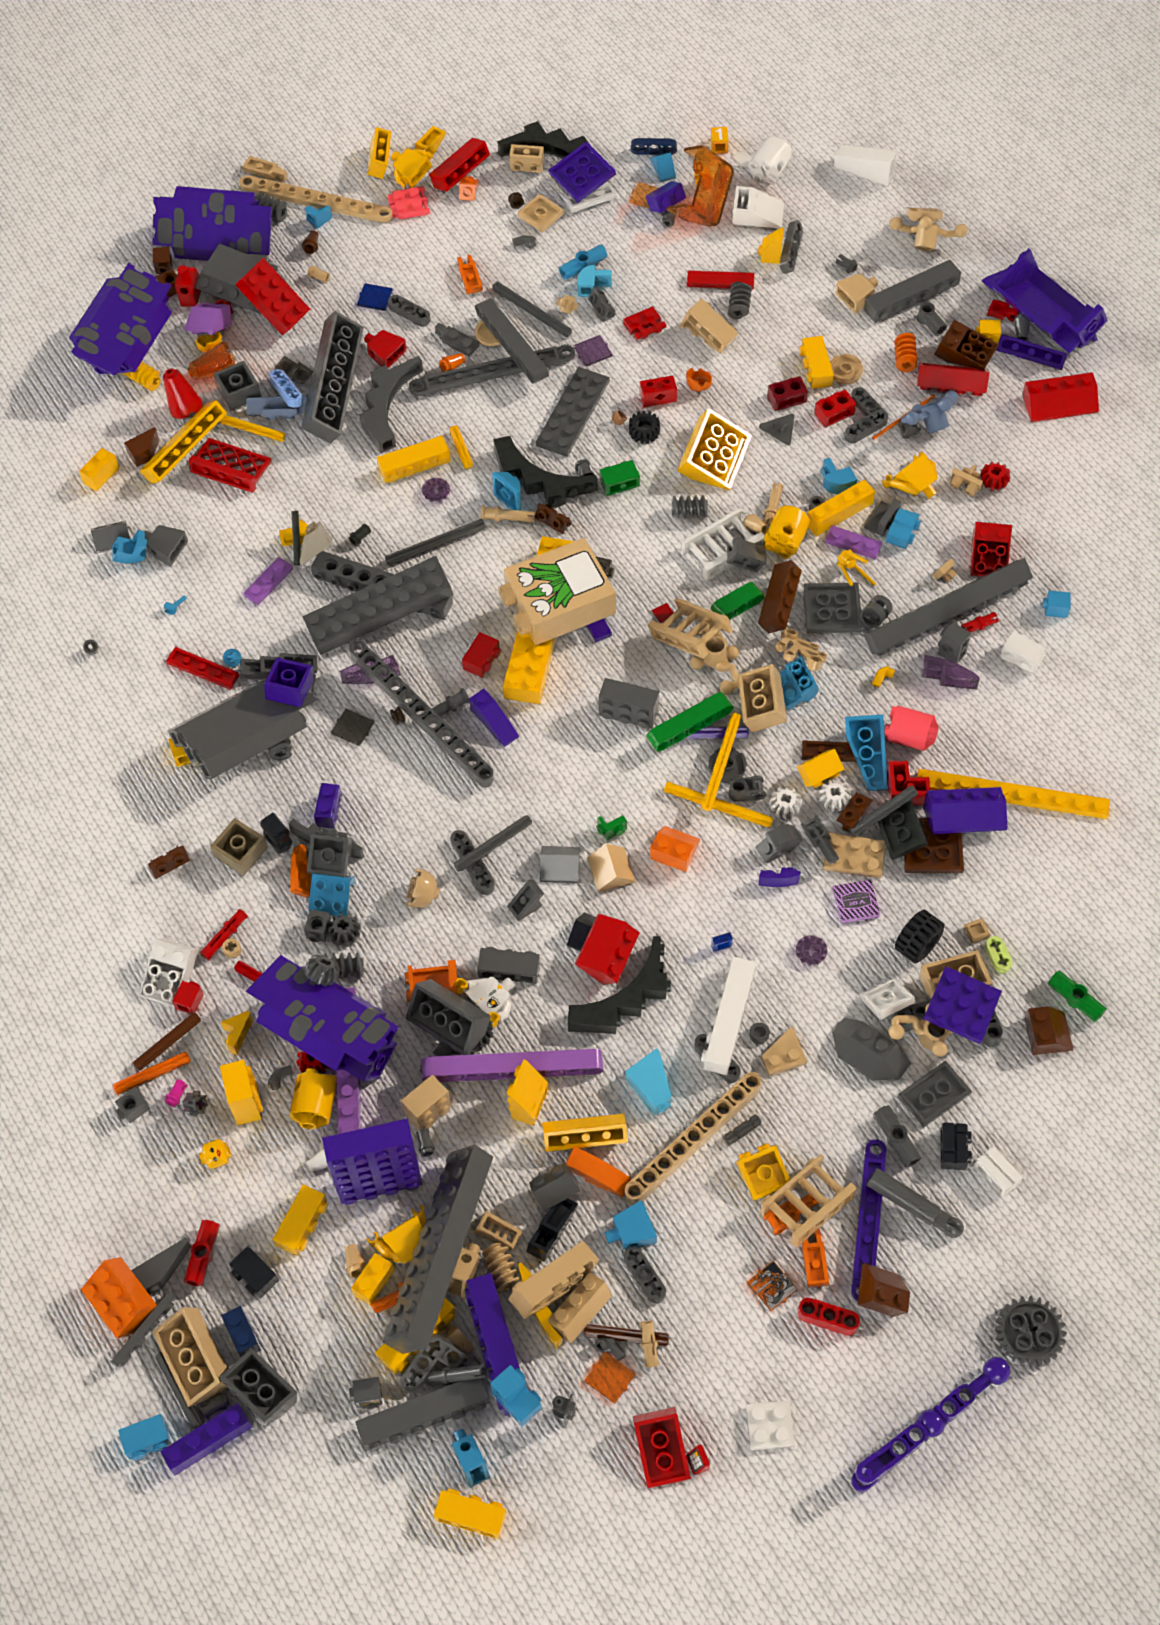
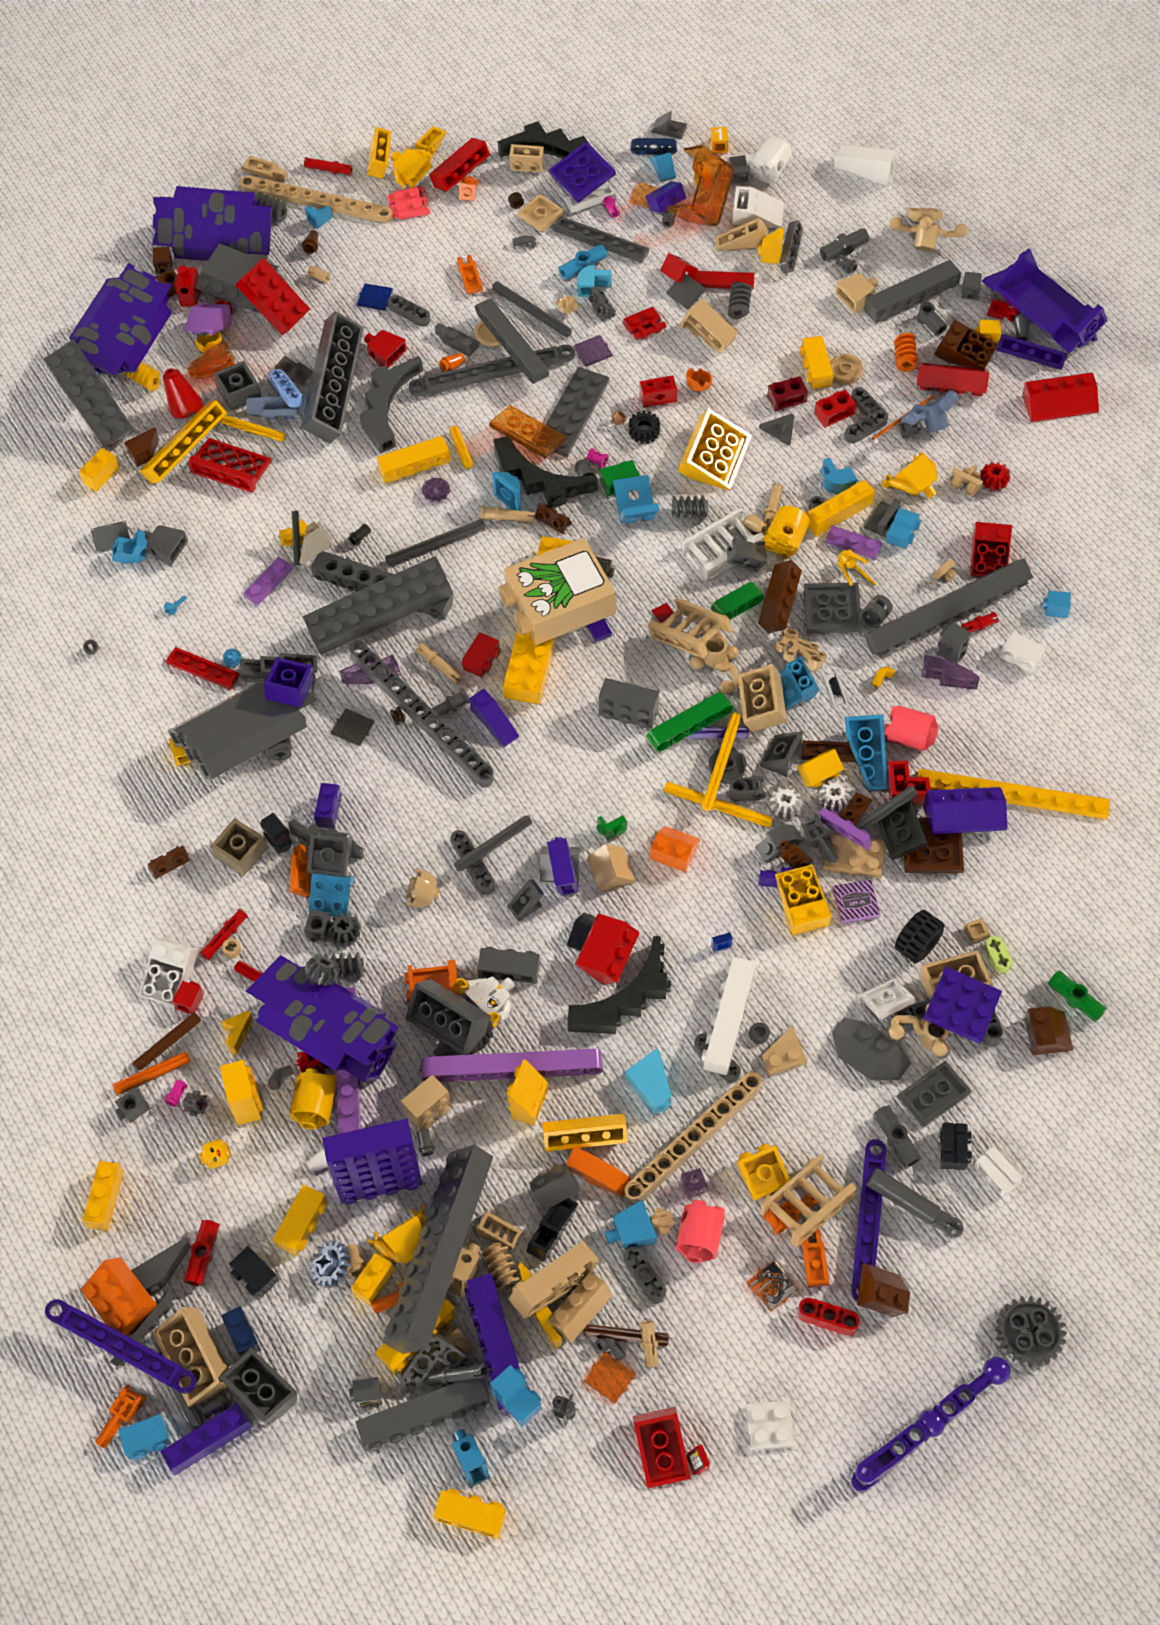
dark grey axle [724,1114,762,1145] -> none
clear purple gear [796,935,828,966] -> none
none -> dark grey brick [44,340,135,450]
none -> dark purple plate [45,1299,197,1394]
none -> yellow brick [83,1161,124,1231]
none -> orange connector [95,1384,147,1449]
none -> red pin [304,157,353,175]
none -> sand blue gear [310,1240,351,1288]
none -> tan pin [415,643,464,685]
none -> clear orange tile [489,405,566,459]
none -> dark purple slope [547,837,579,896]
none -> dark grey tile [553,216,649,263]
none -> dark pink bush [586,448,609,469]
none -> dark pink pin [603,196,620,218]
none -> dark azure bracket [613,475,659,524]
none -> tan gear [650,1207,674,1235]
none -> dark grey slope [652,111,687,139]
none -> red panel [660,252,698,283]
none -> dark grey piece [666,273,706,310]
none -> coral cylinder [675,1200,725,1263]
none -> clear purple plate [680,1168,708,1199]
none -> tan slope [715,218,769,251]
none -> dark grey brick [727,155,750,184]
none -> dark grey slope [760,731,803,777]
none -> yellow slope [775,864,831,935]
none -> reddish brown hinge [779,841,814,869]
none -> medium lavender plate [819,808,872,851]
none -> dark grey piece [820,228,869,261]
none -> sticker [823,673,847,705]
none -> dark grey brick [961,272,982,300]

